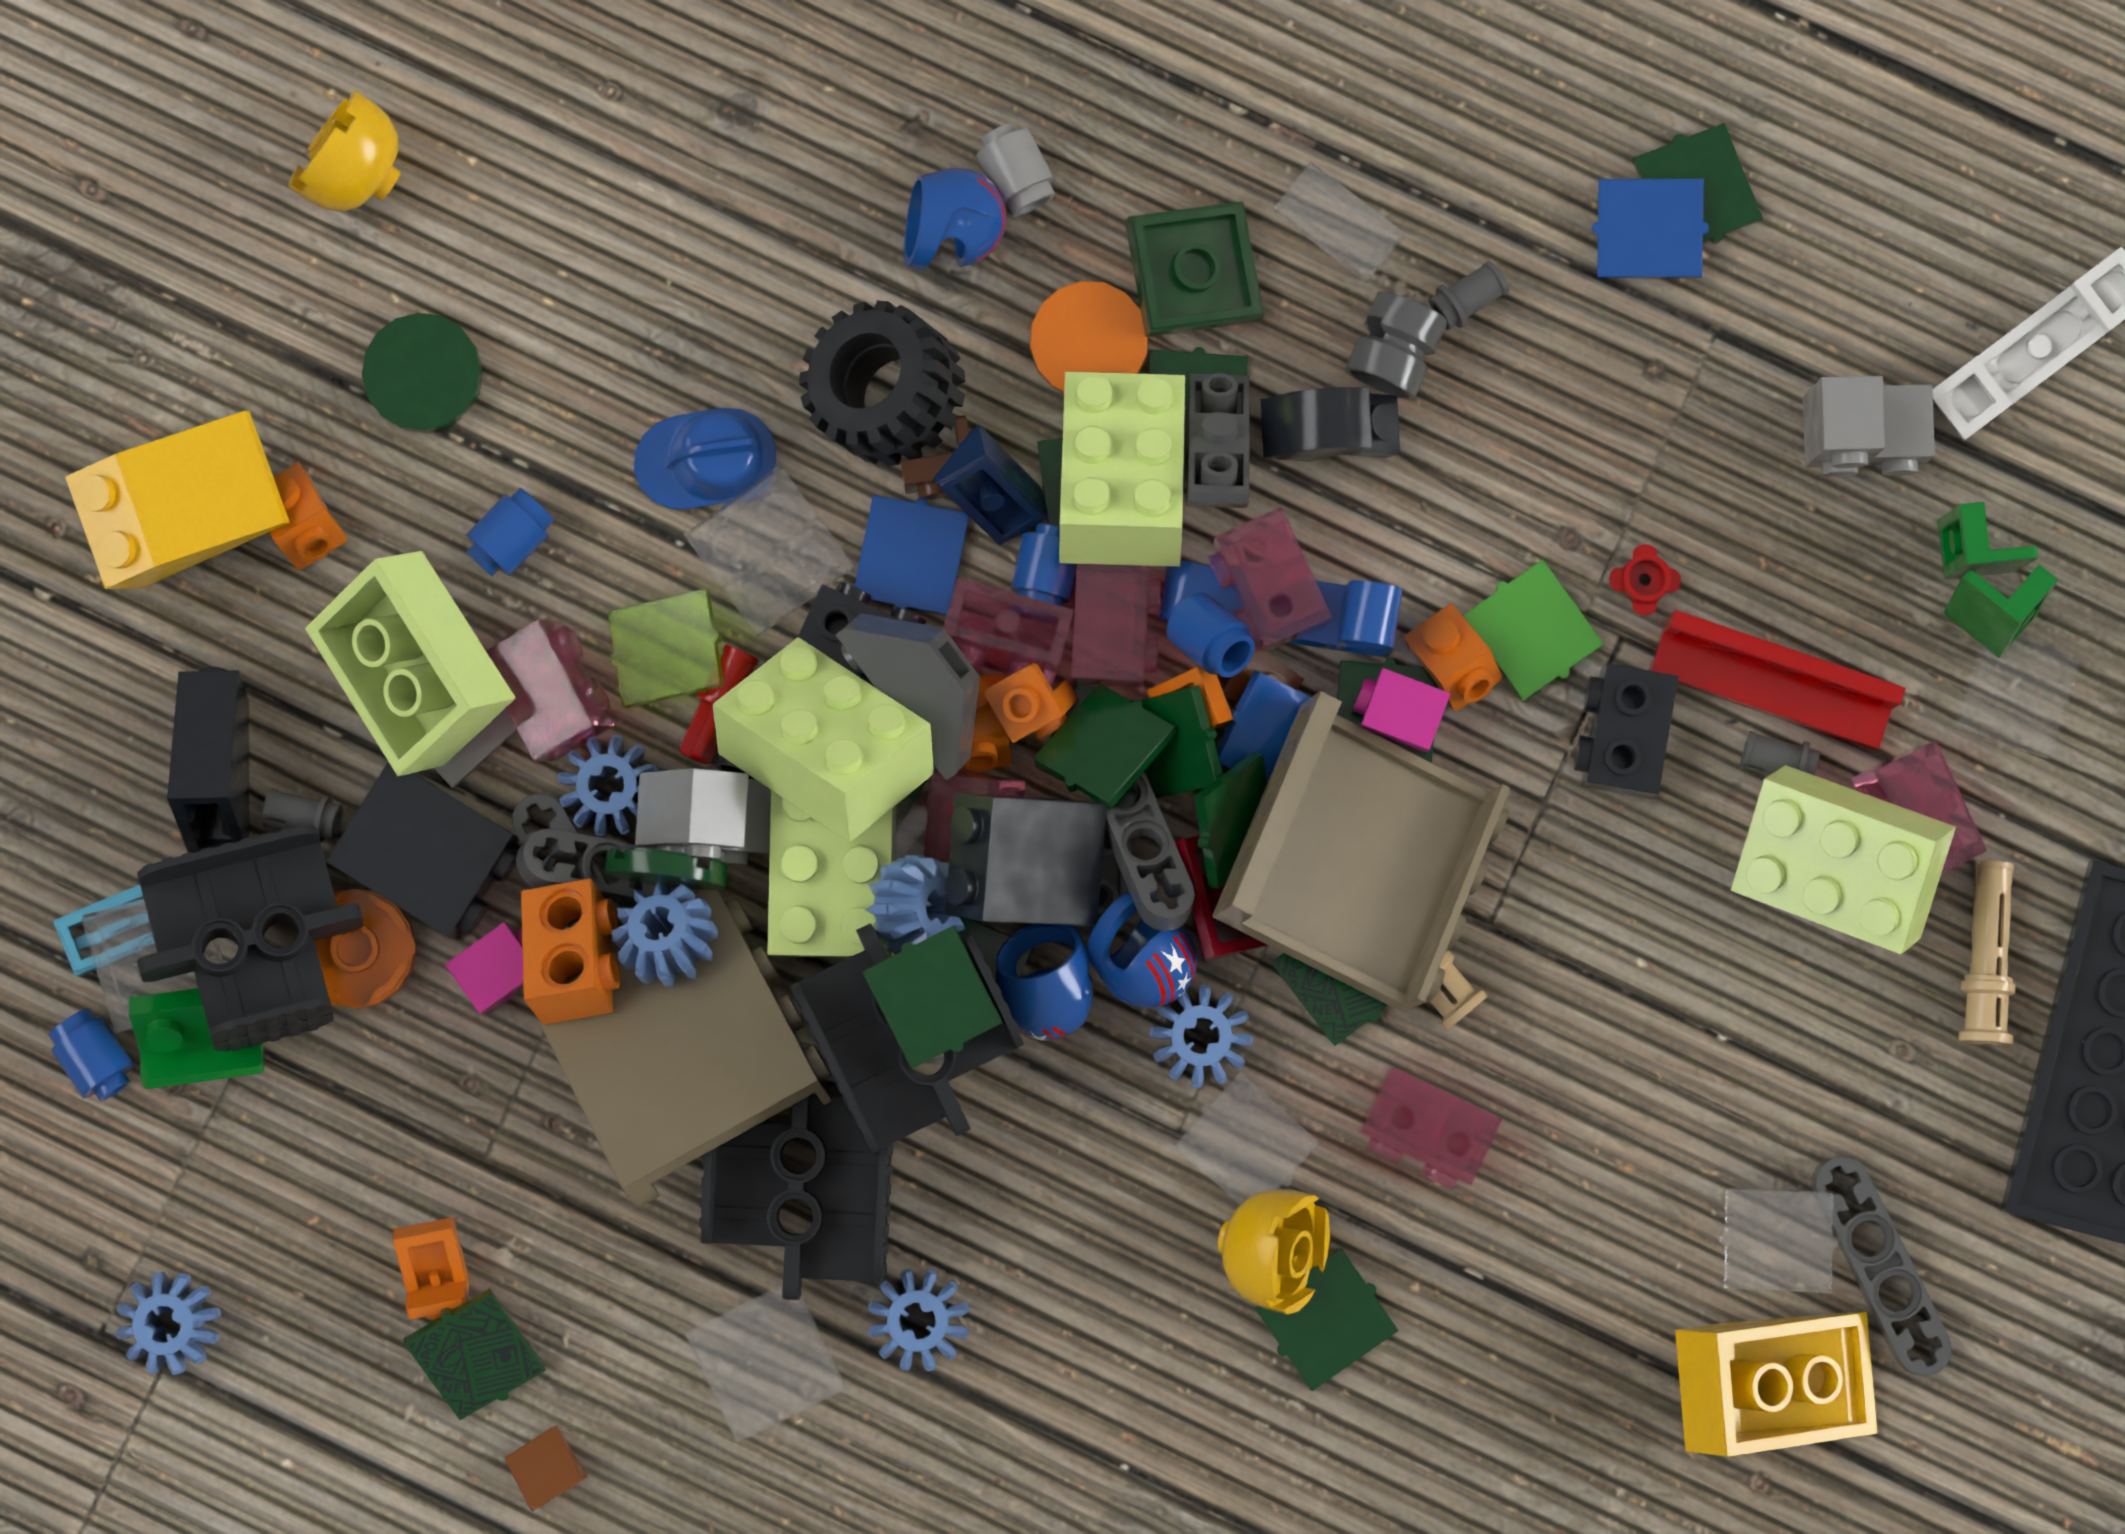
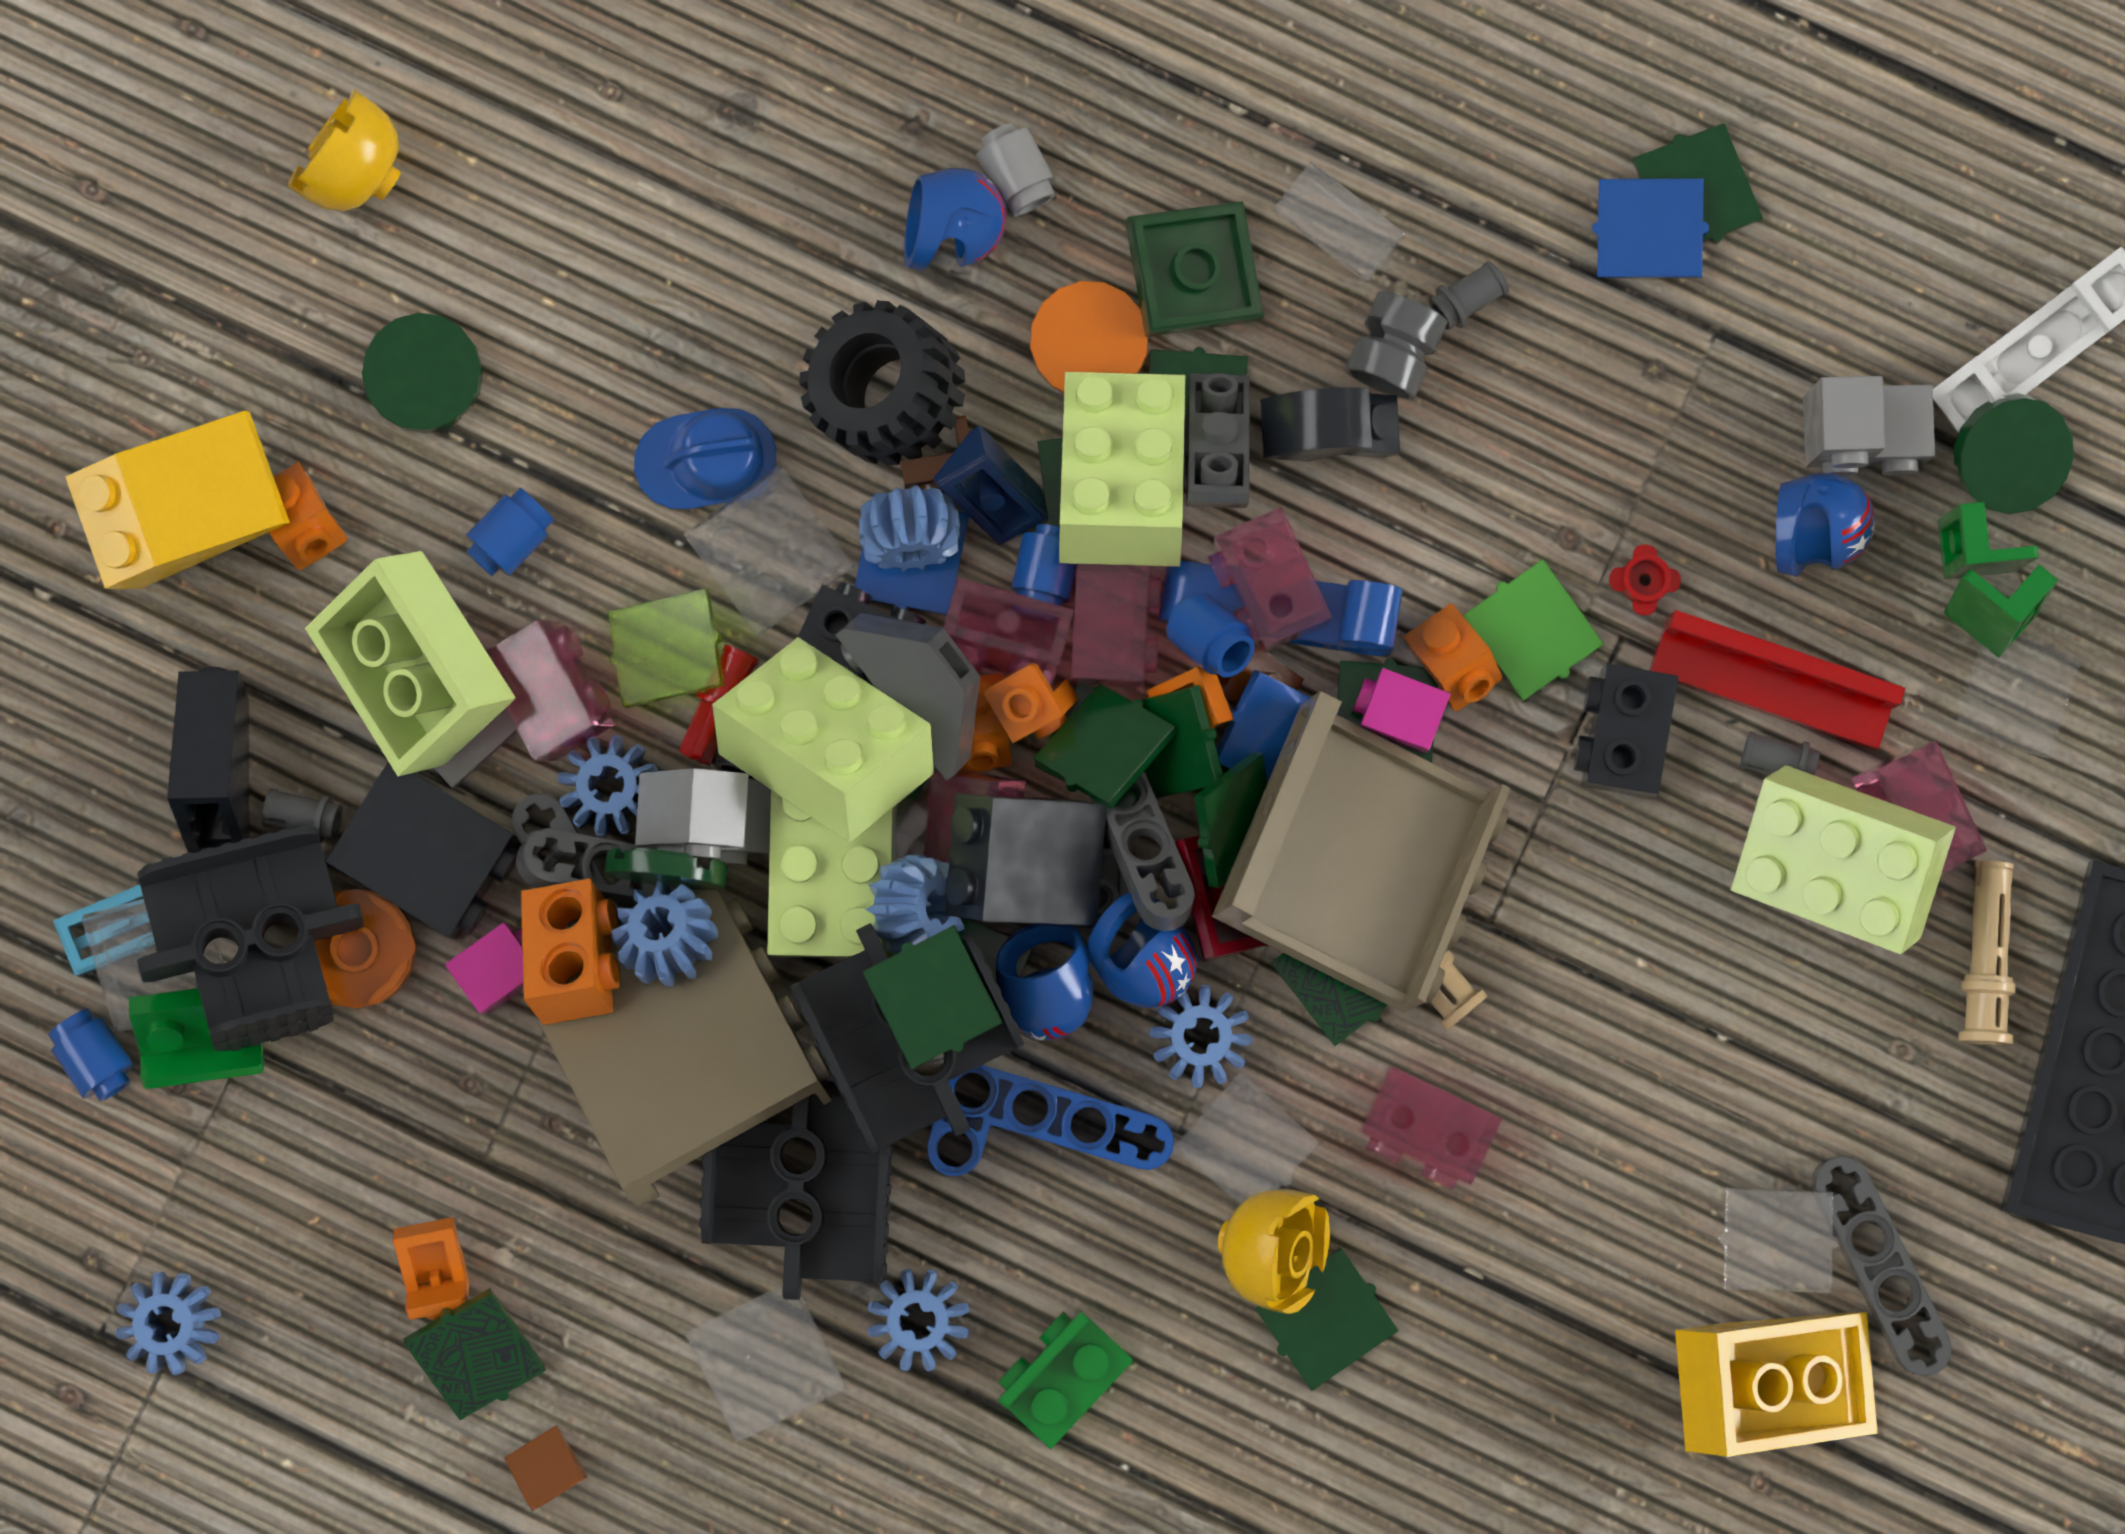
none -> medium blue gear [858,485,960,571]
none -> blue beam [927,1065,1174,1176]
none -> green bracket [997,1310,1134,1450]
none -> blue helmet [1776,472,1875,577]
none -> dark green tile [1953,393,2074,514]

